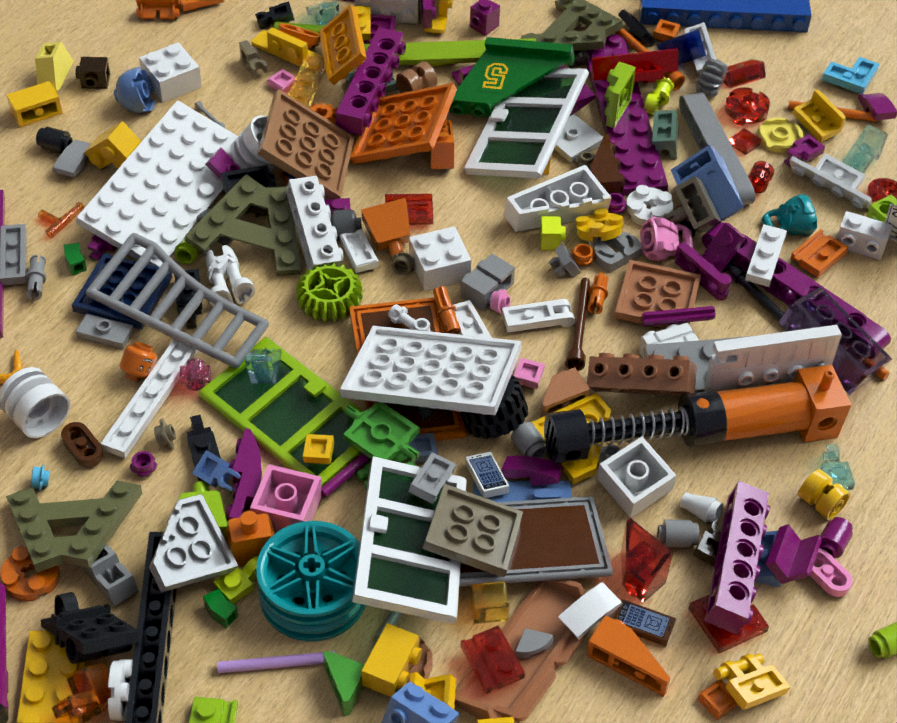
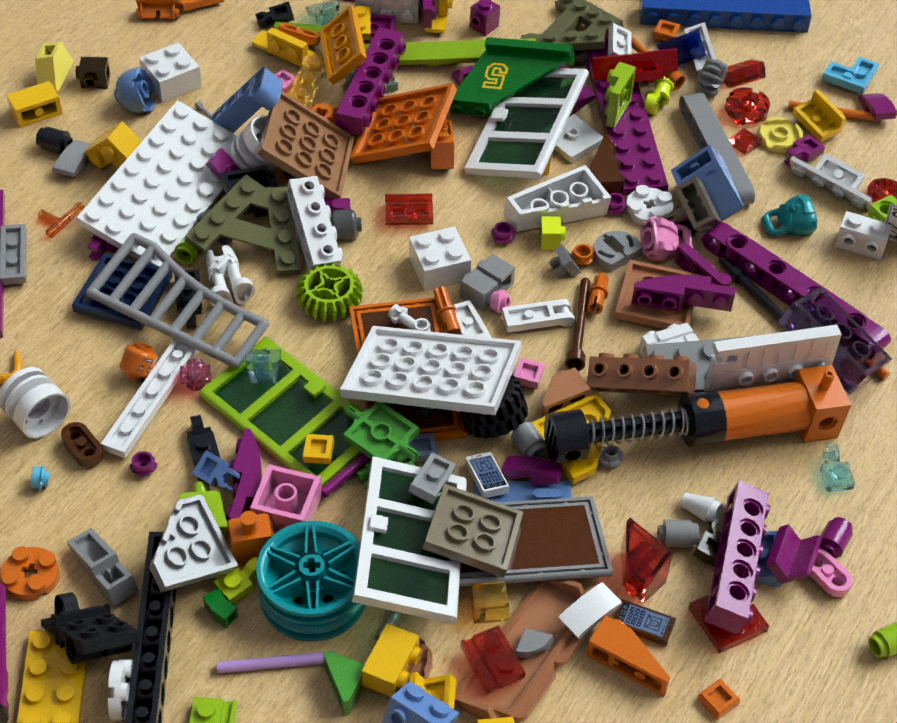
olive plate [6,480,143,573] -> none
light grey pin [26,255,46,300] -> none
clear orange brick [52,662,111,723] -> none
green piece [64,243,87,276] -> none
light grey plate [76,314,134,349] -> none
dark tan plate [154,418,176,449] -> none
dark tan plate [239,40,267,76] -> none
white plate [340,229,379,273] -> none
orange torso [361,198,410,259] -> none
dark tan plate [392,252,415,275] -> none
medium nougat wheel [396,61,438,93] -> none
dark tan plate [575,151,595,170] -> none
yellow plate [576,208,624,241] -> none
white brick [597,437,677,519] -> none
black plate [618,9,656,46] -> none
magenta axle [641,306,716,326] -> none
sand green hinge [652,110,679,159] -> none
magenta plate [702,223,747,273] -> none
yellow plate [713,653,791,710] -> none
white plate [745,224,787,287] -> none
clear red wheel [748,161,774,193] -> none
orange plate [790,229,848,278] -> none
yellow wheel [798,469,851,520] -> none
clear light blue slope [842,124,888,174] -> none
none -> medium blue beam [210,67,283,133]
none -> magenta plate [491,222,515,244]
none -> white plate [608,23,631,56]
none -> magenta slope [631,275,736,312]

